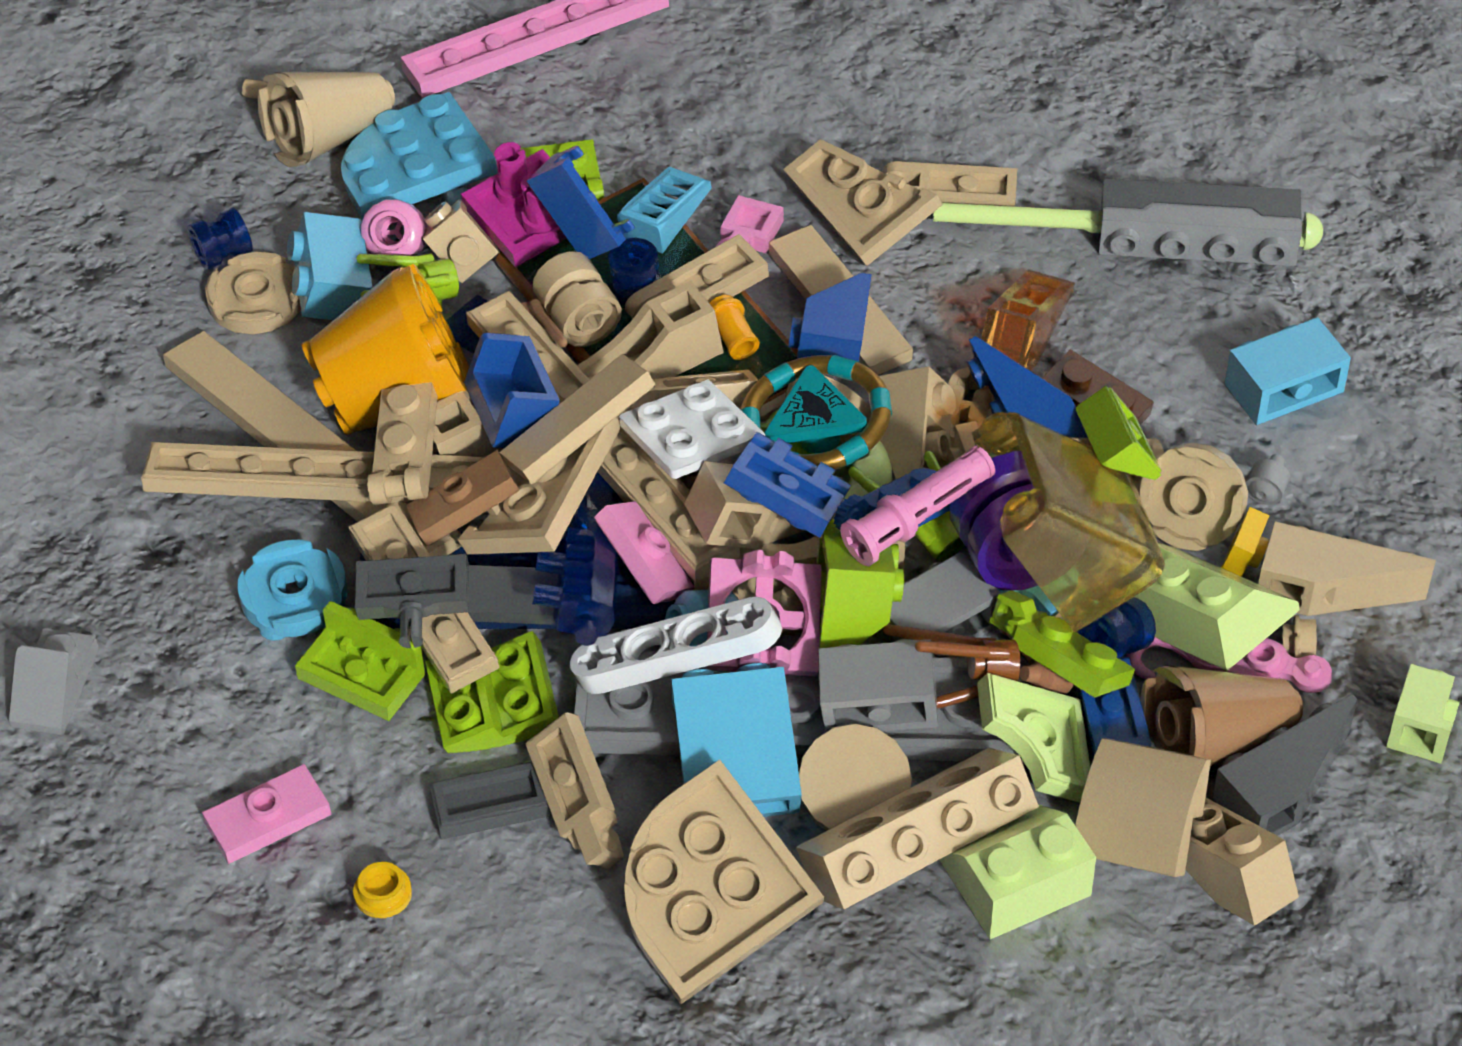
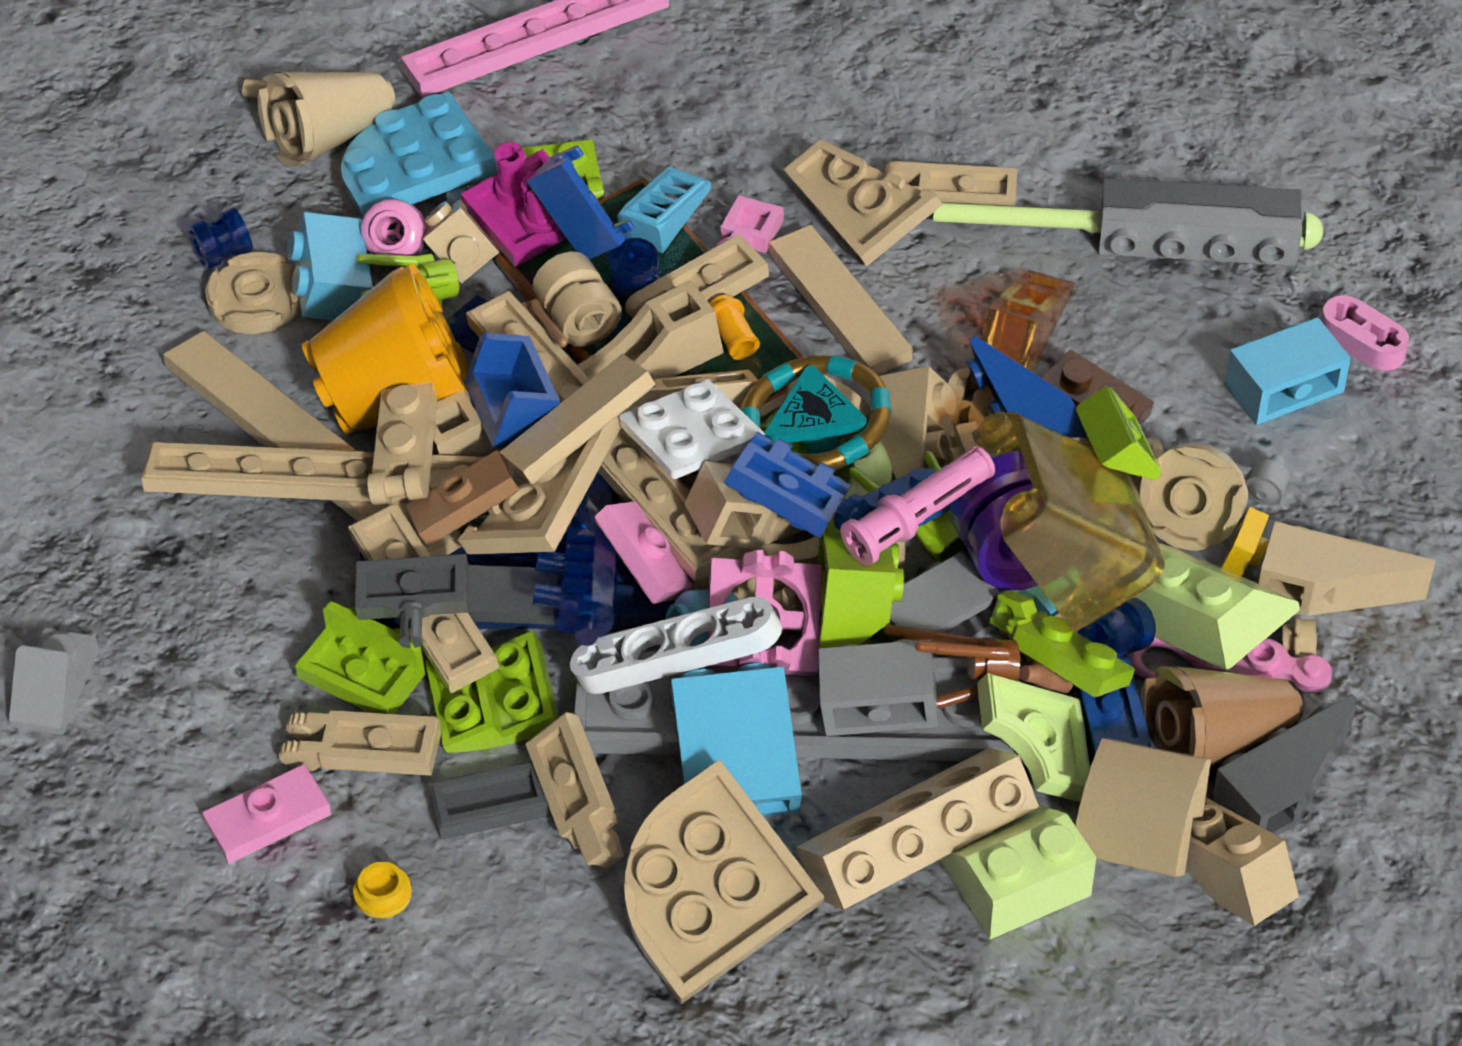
medium azure plate [237,540,348,641] -> none
blue slope [788,273,872,375] -> none
tan tile [799,724,912,831] -> none
yellowish green brick [1386,664,1460,764] -> none
none -> tan hinge [278,710,442,776]
none -> bright pink beam [1321,295,1409,371]

